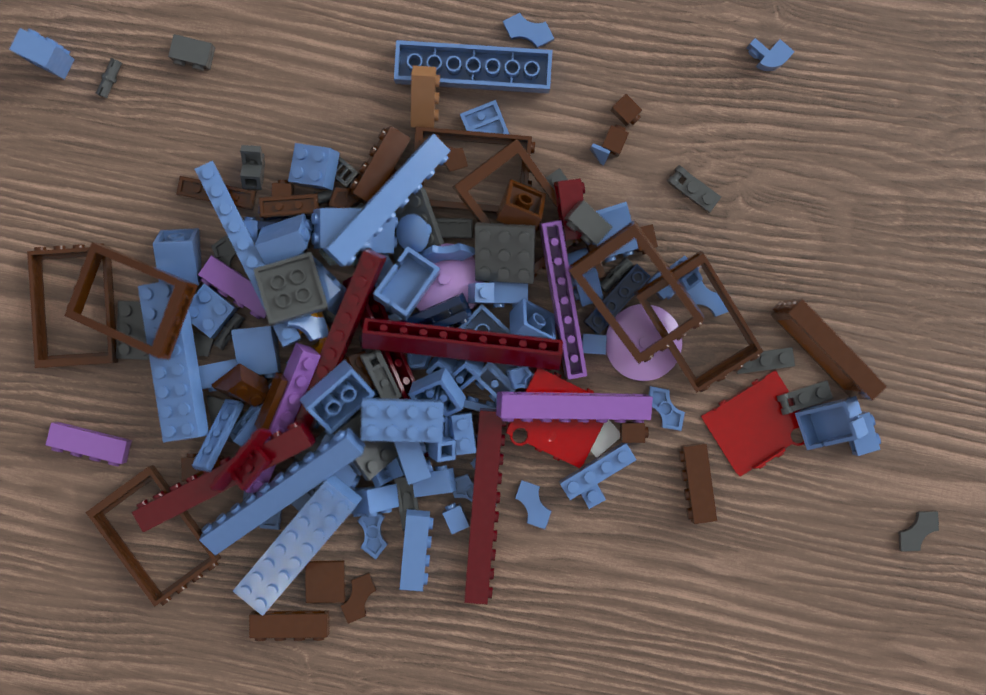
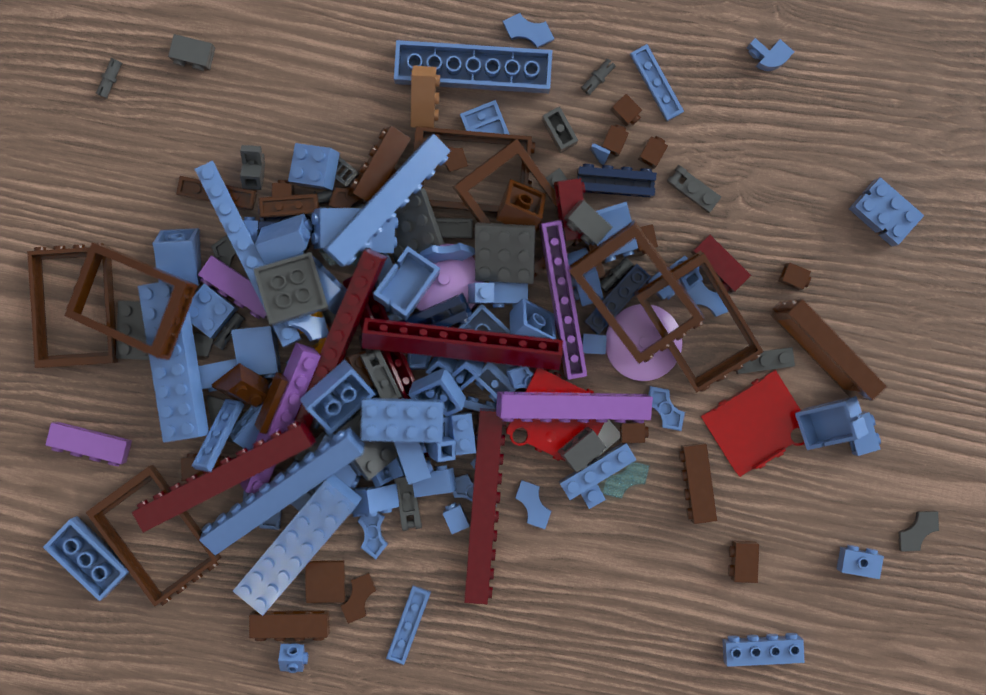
medium blue brick [9,28,75,80] -> none
dark red bracket [209,428,272,491] -> none
medium blue dish [396,214,432,253] -> none
medium blue brick [399,509,433,592] -> none
dark grey plate [776,380,833,415] -> none
none -> medium blue brick [43,516,129,601]
none -> medium blue brick [278,643,308,673]
none -> medium blue tile [386,585,431,665]
none -> dark grey brick [542,106,578,153]
none -> dark grey brick [558,427,606,473]
none -> dark blue brick [577,164,657,198]
none -> dark grey pin [581,58,616,96]
none -> clear light blue tile [603,462,650,498]
none -> medium blue tile [630,44,684,122]
none -> reddish brown brick [638,136,668,169]
none -> dark red brick [691,235,751,293]
none -> medium blue brick [722,633,805,667]
none -> reddish brown brick [728,540,759,583]
none -> reddish brown brick [778,262,811,290]
none -> medium blue brick [837,545,884,579]
none -> medium blue piece [849,177,924,247]

